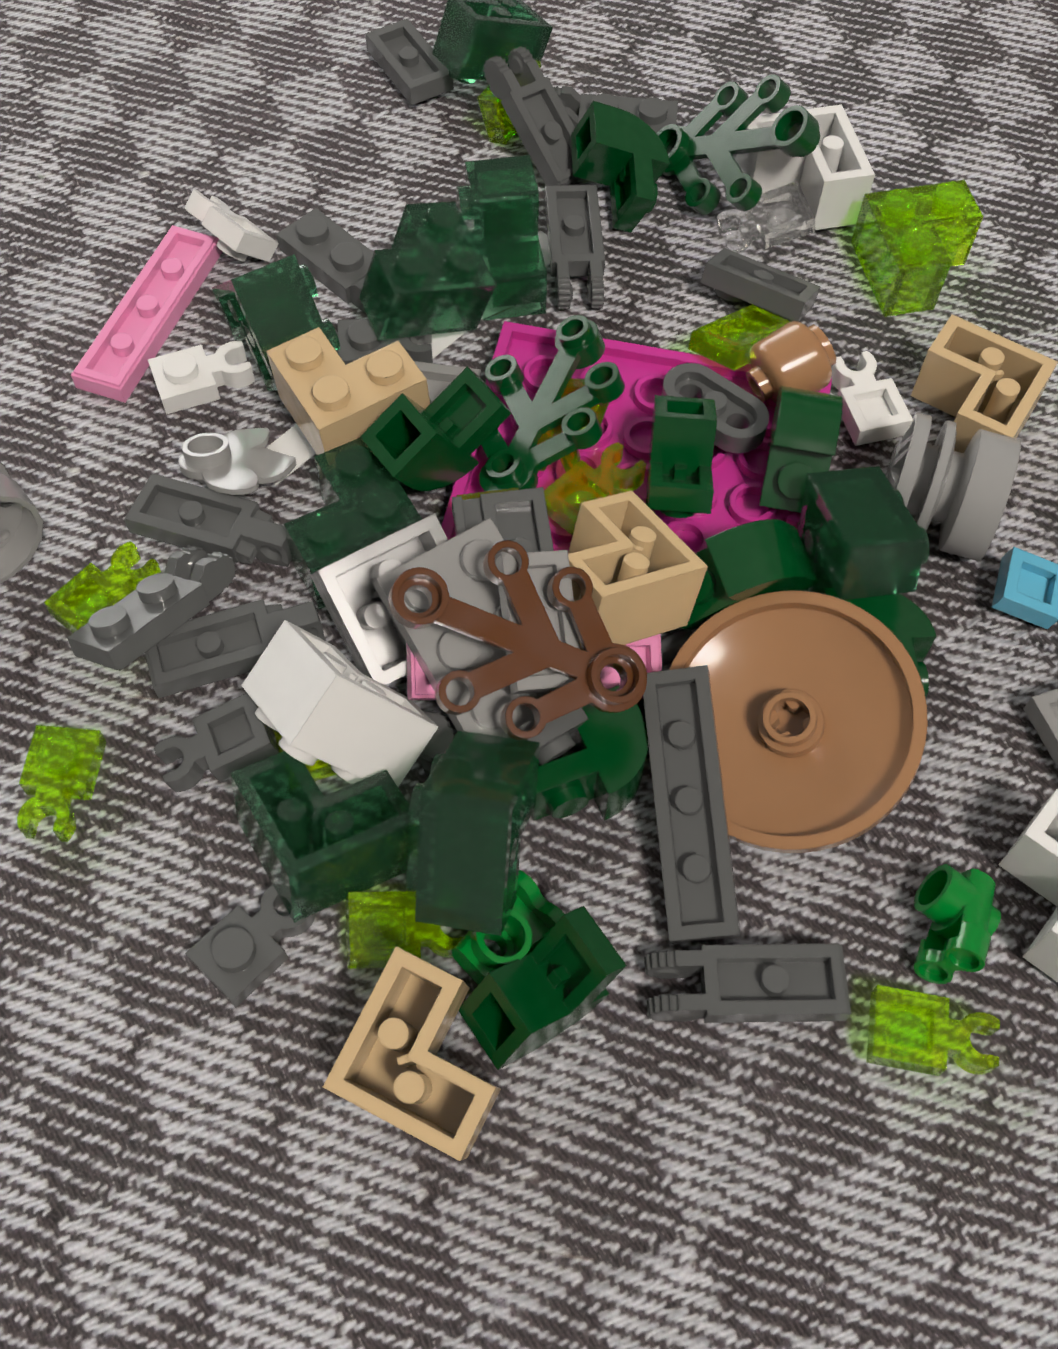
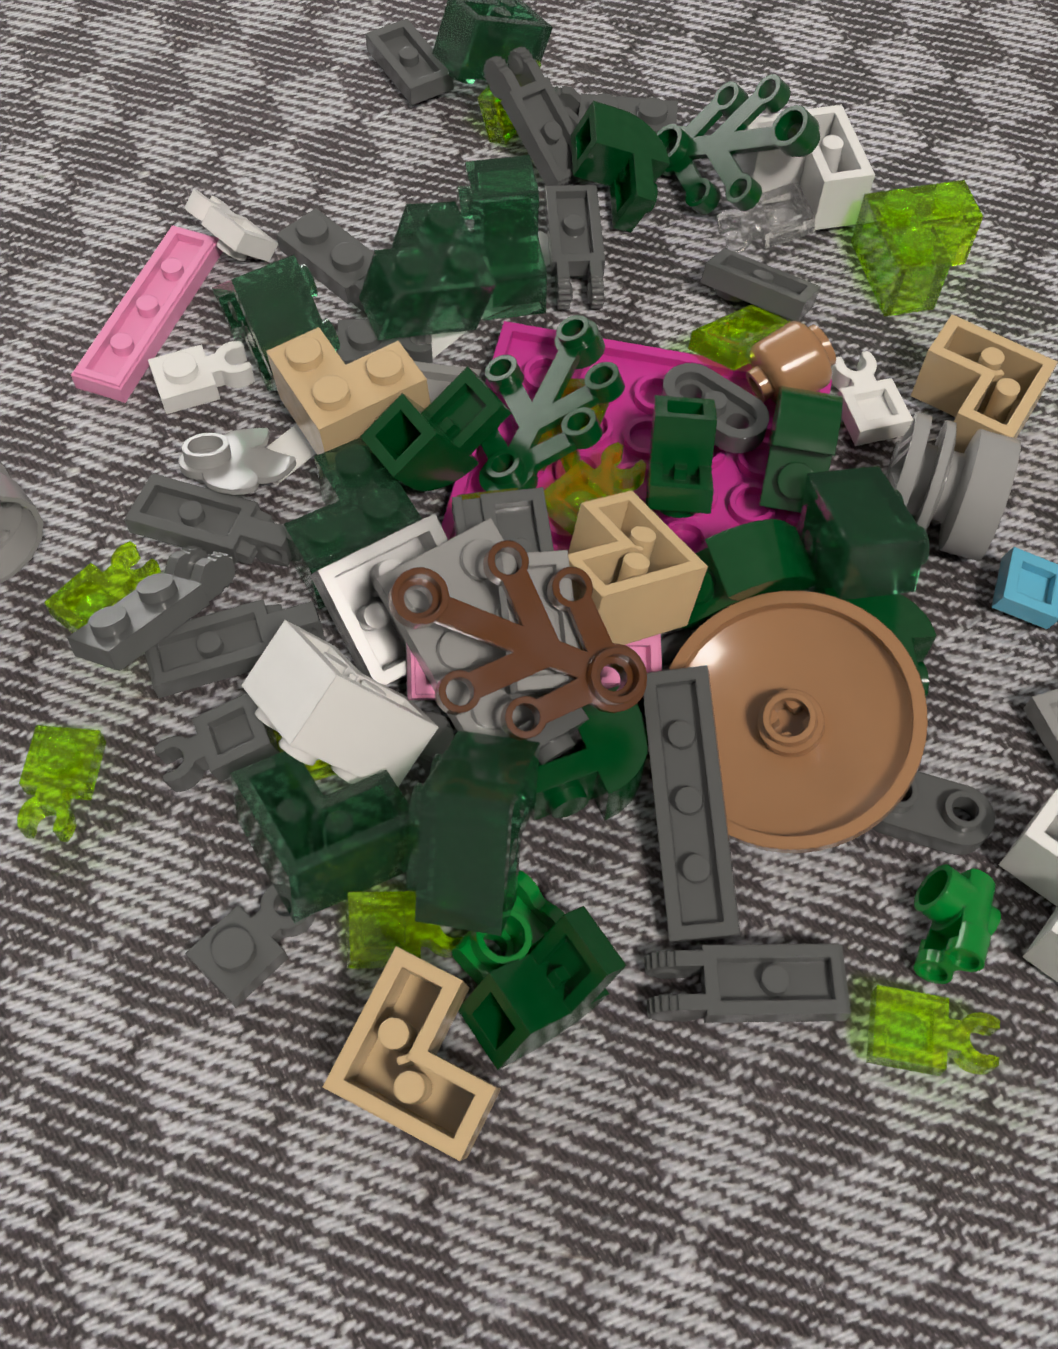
none -> dark grey plate [872,771,995,855]

